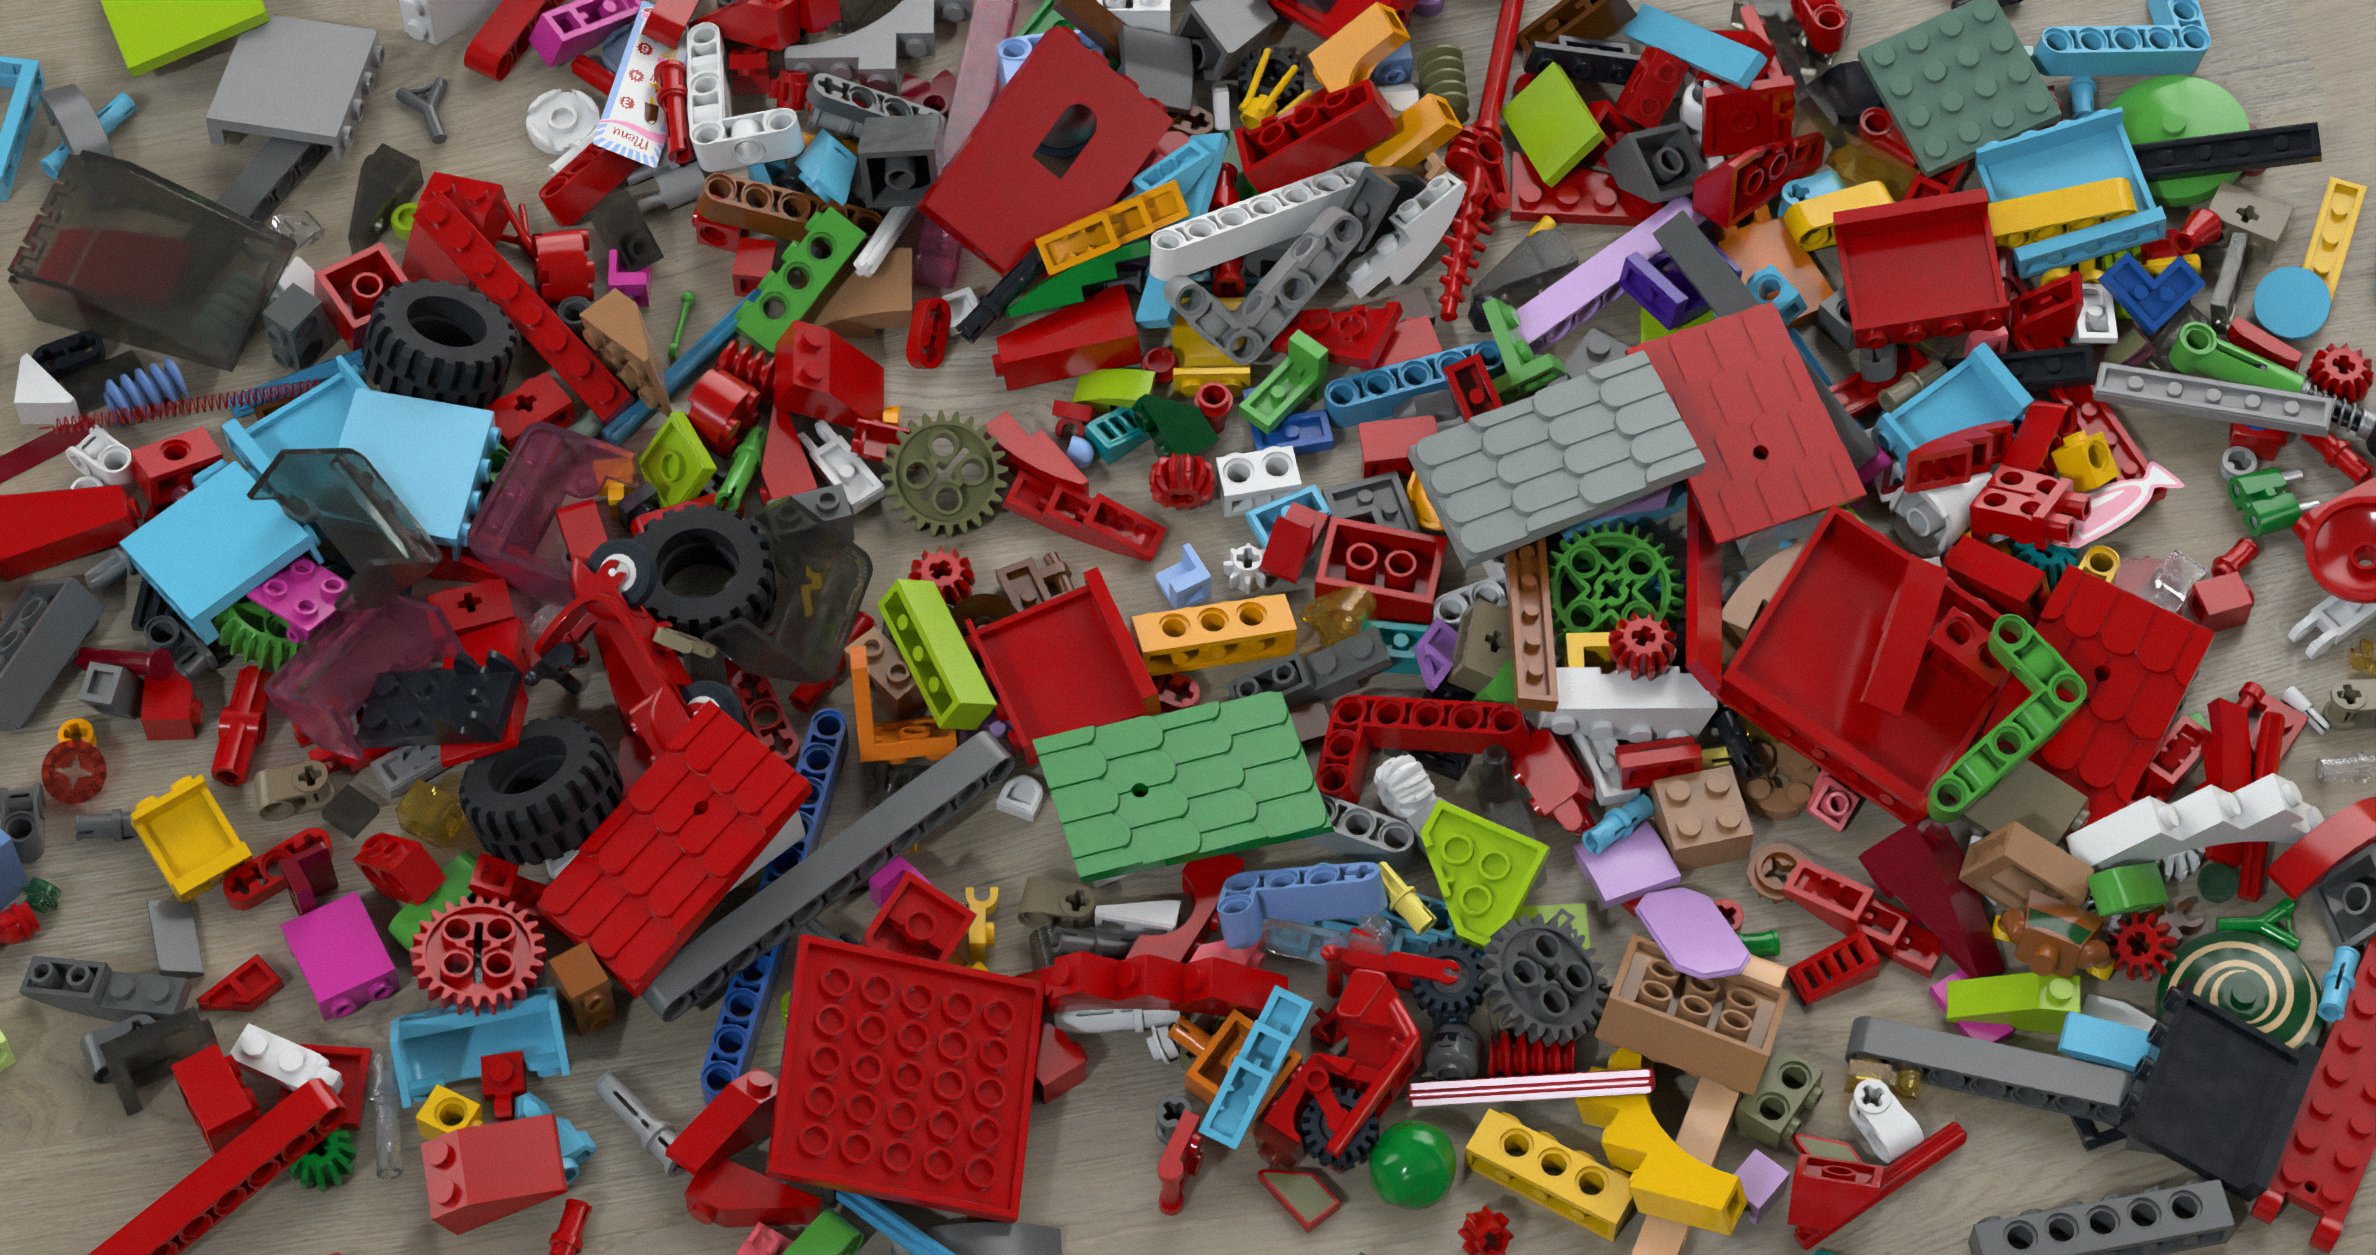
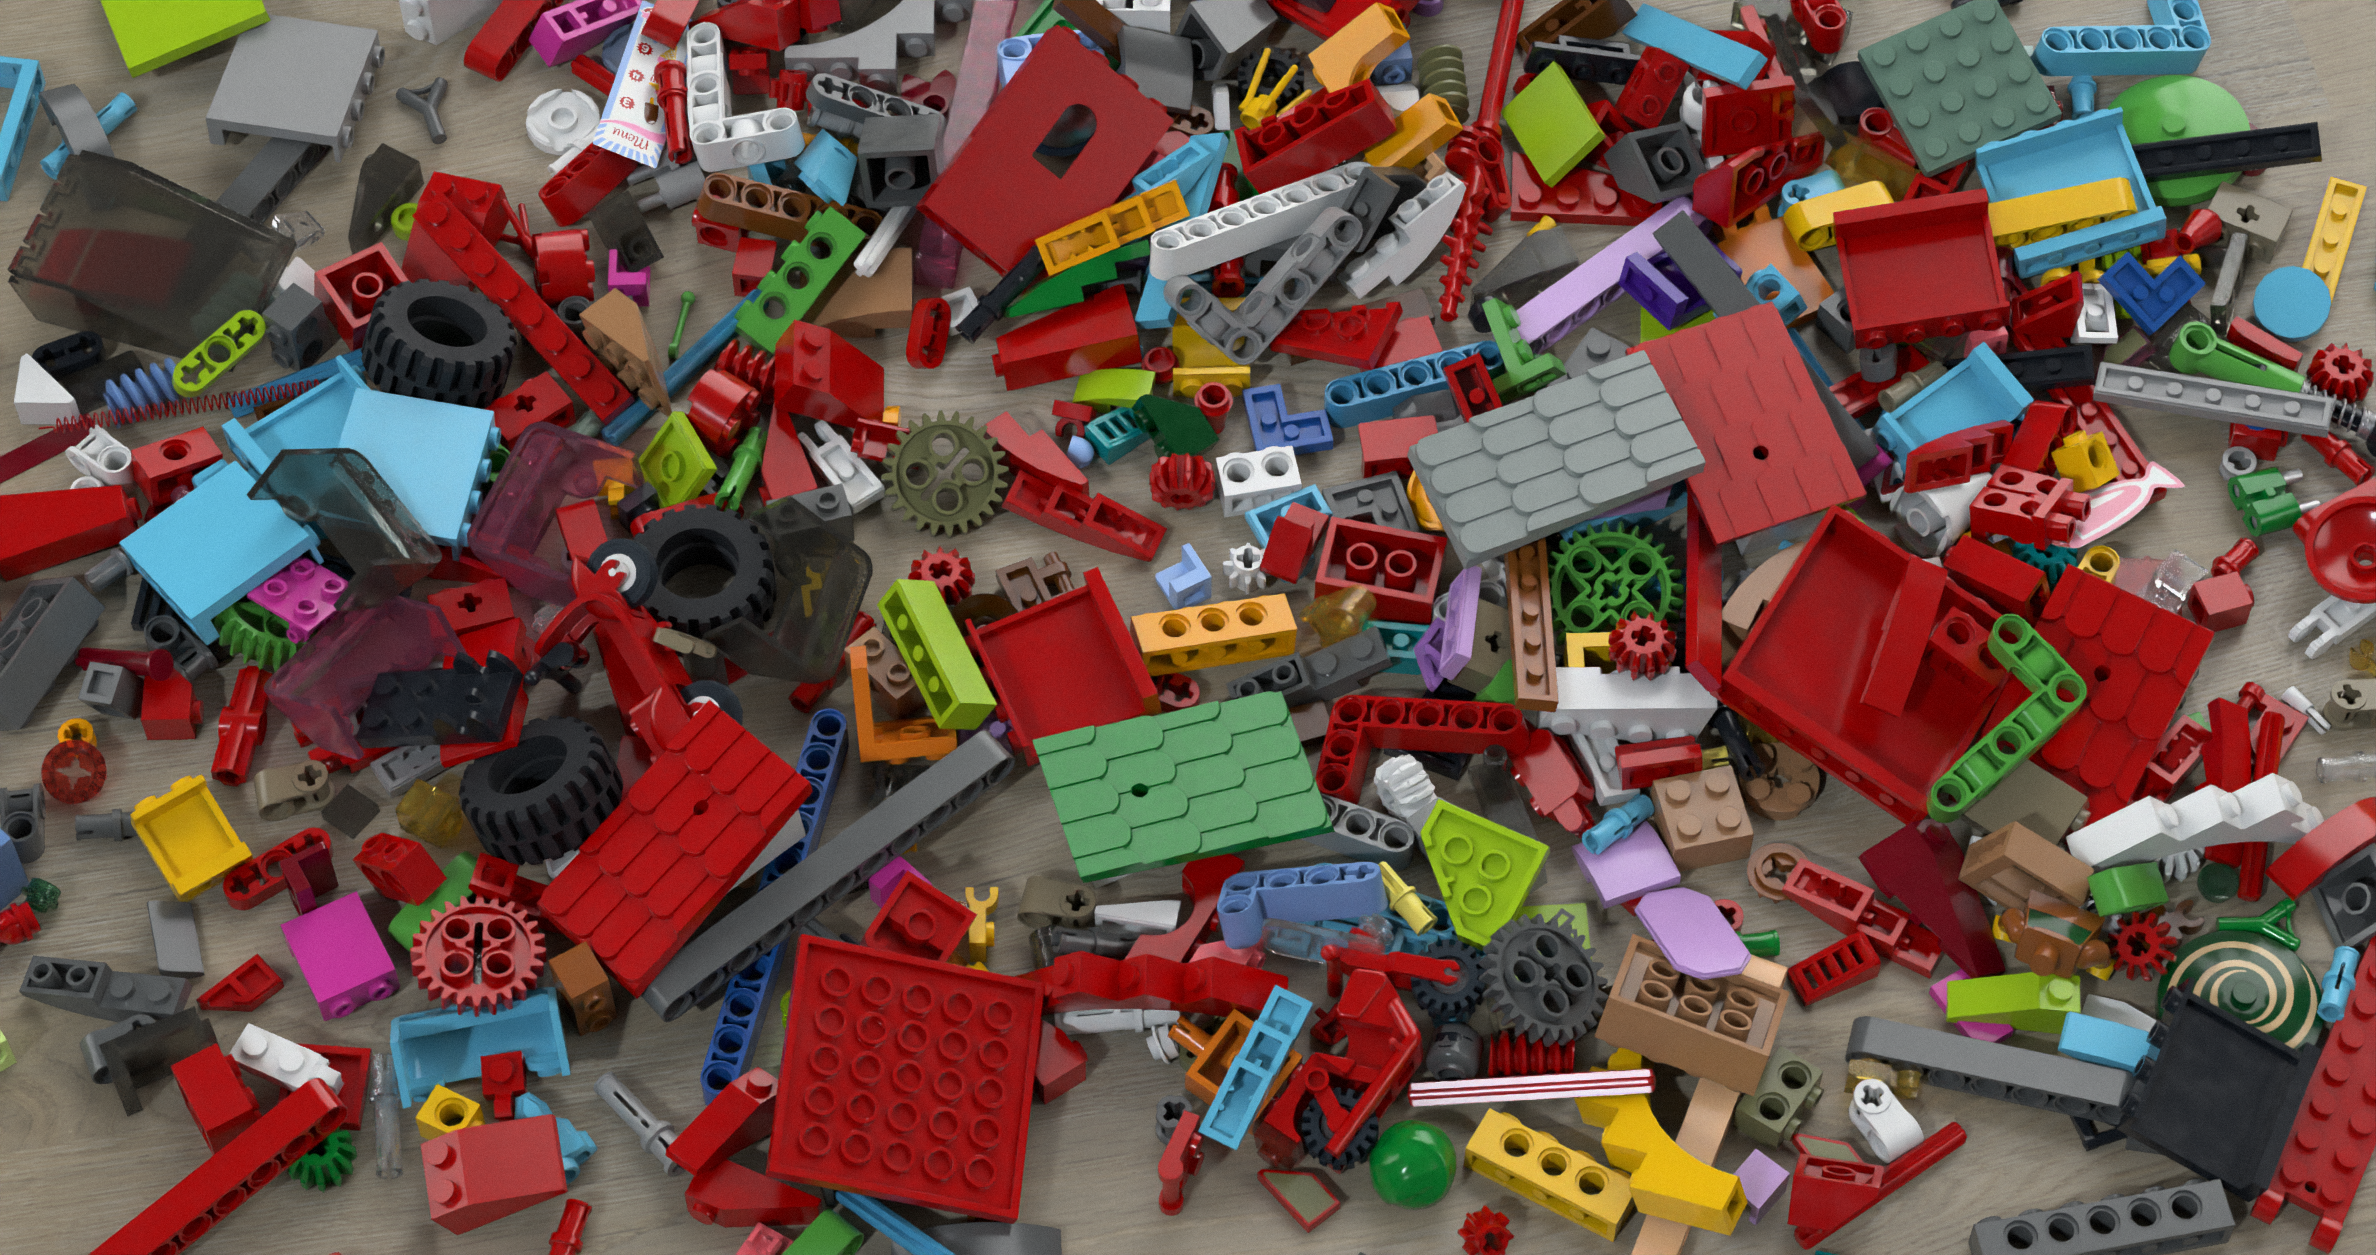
red beam [732,667,801,768] -> none
white tile [996,775,1043,822] -> none
bright green bracket [1238,329,1328,435] -> none
coral slope [1805,769,1860,833] -> none
none -> lime beam [172,310,266,398]
none -> lavender tile [1439,566,1482,680]

